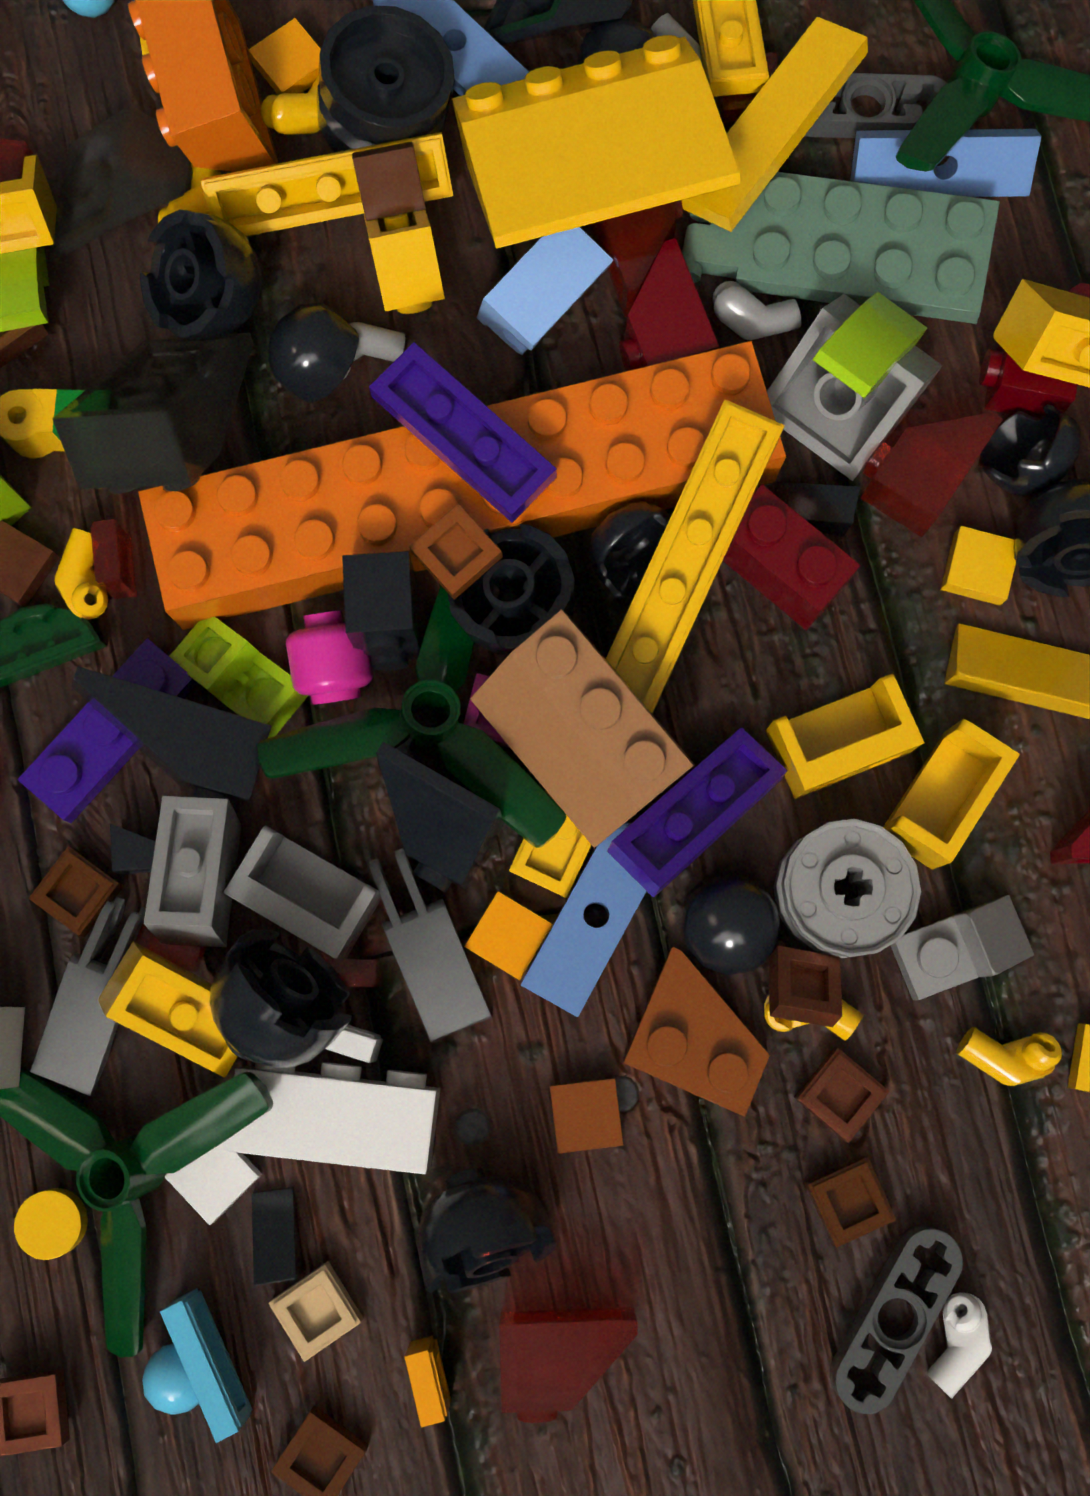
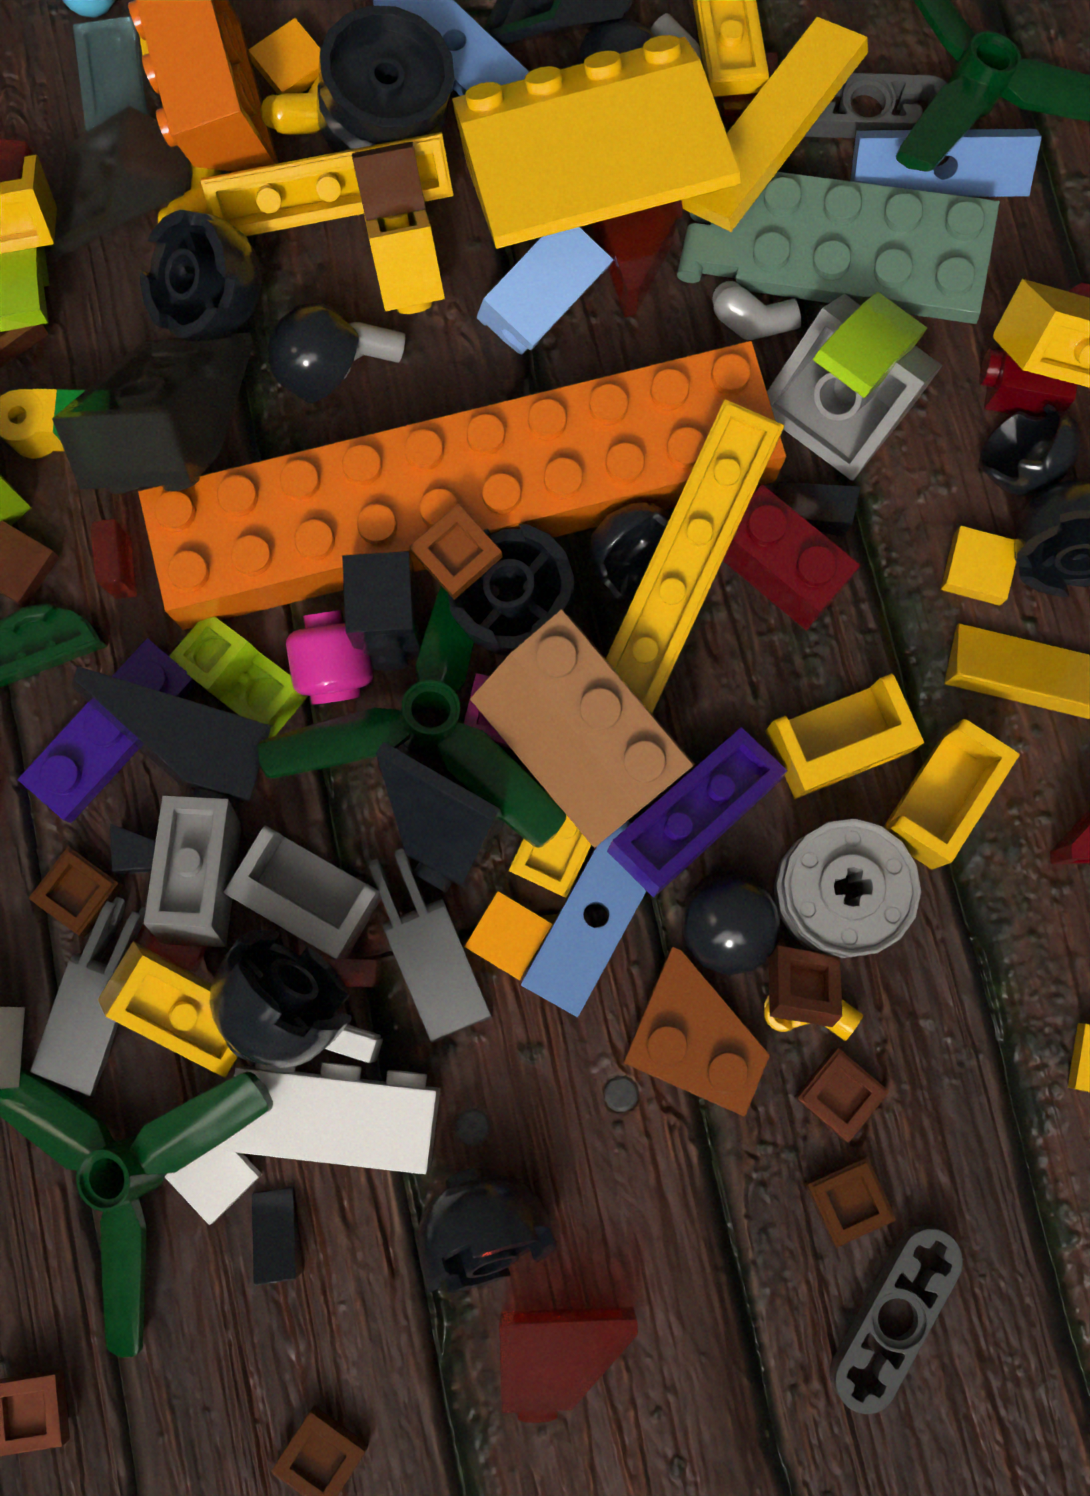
yellow tile [14,1188,88,1260] -> none
yellow arm [54,528,108,620] -> none
medium azure tile [142,1288,252,1443] -> none
tan tile [268,1261,364,1362] -> none
dark purple plate [369,342,557,523] -> none
light orange tile [404,1336,451,1428] -> none
dark orange tile [550,1077,623,1154] -> none
dark red slope [619,238,719,371] -> none
clear red slope [860,412,1003,537] -> none
light grey slope [890,895,1034,1000] -> none
white arm [926,1292,992,1398] -> none
yellow arm [956,1027,1062,1086] -> none
none -> clear light blue tile [73,16,150,141]

